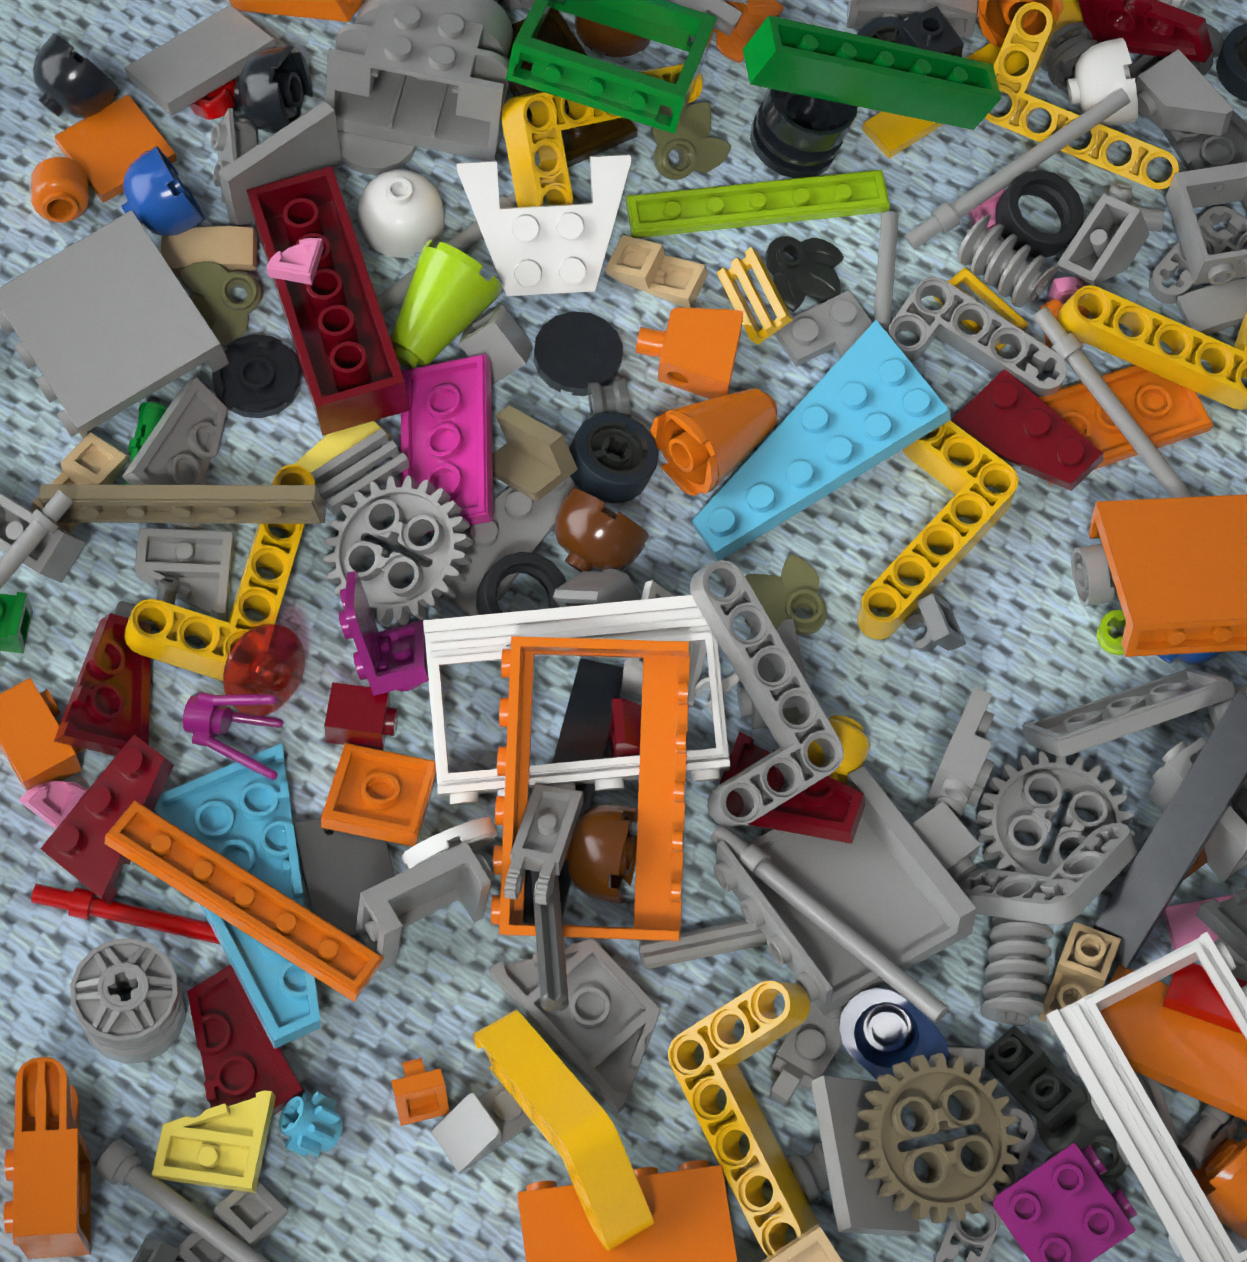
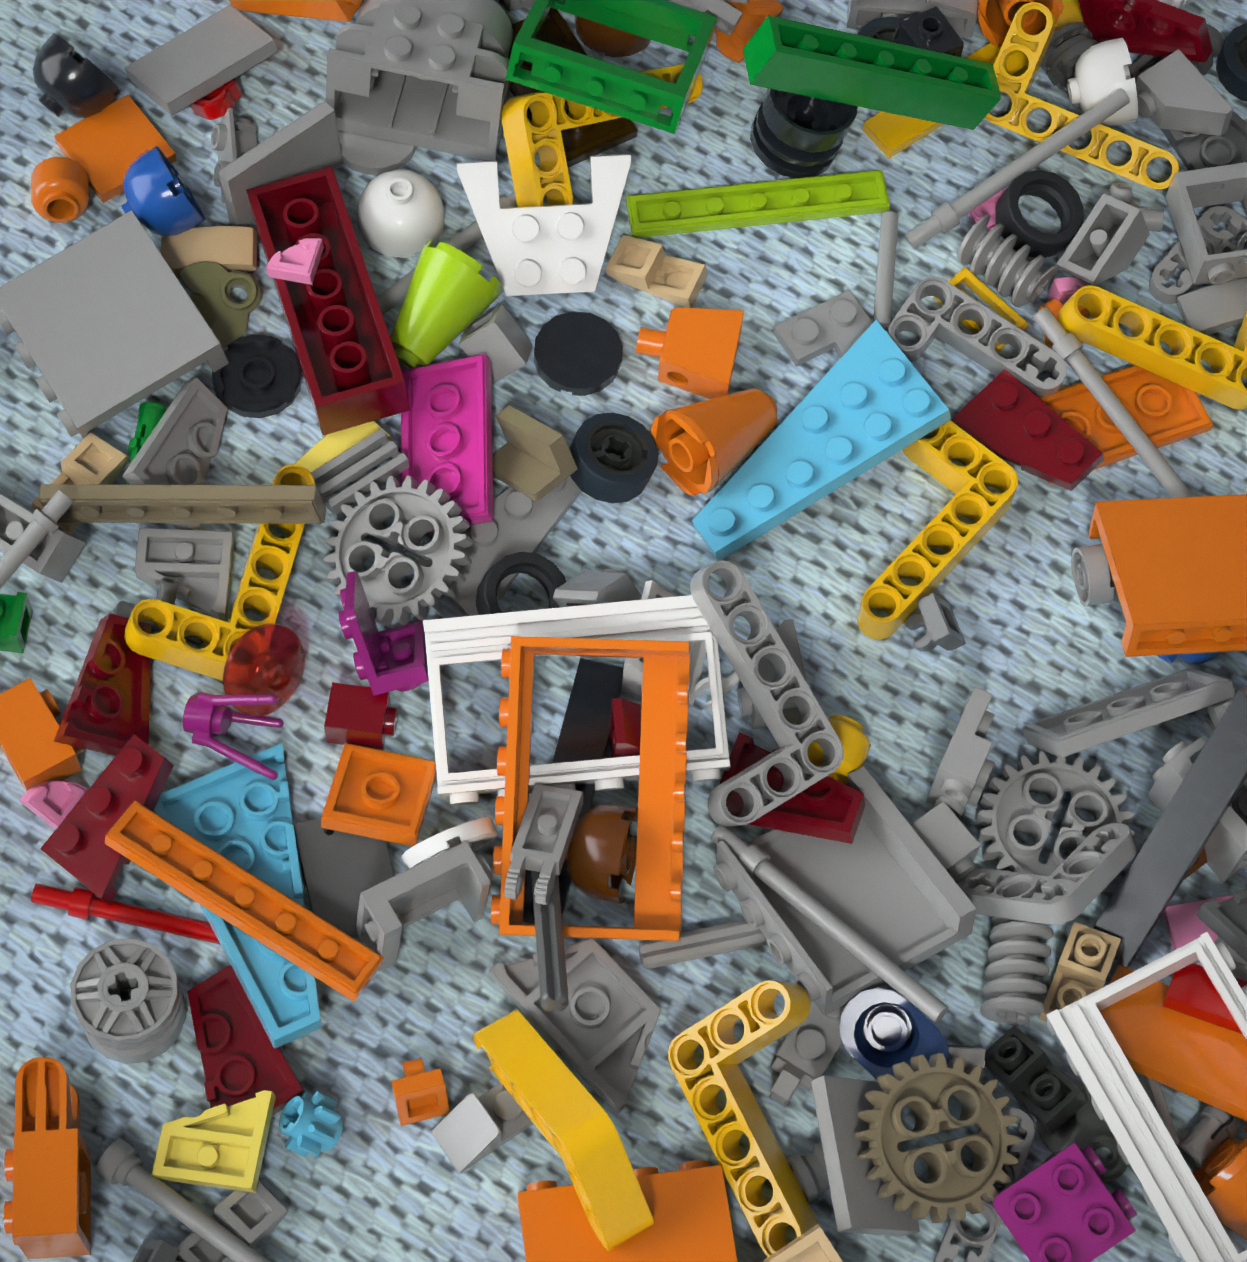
black cylinder [234,45,313,134] -> none
reddish brown cylinder [554,488,649,573] -> none
dark grey wheel [588,378,631,417] -> none
olive plate [651,102,731,180] -> none
yellow tile [716,247,793,345] -> none
olive plate [745,554,827,635] -> none
pearl dark grey plate [765,236,844,312] -> none
lime bush [1096,610,1126,655] -> none

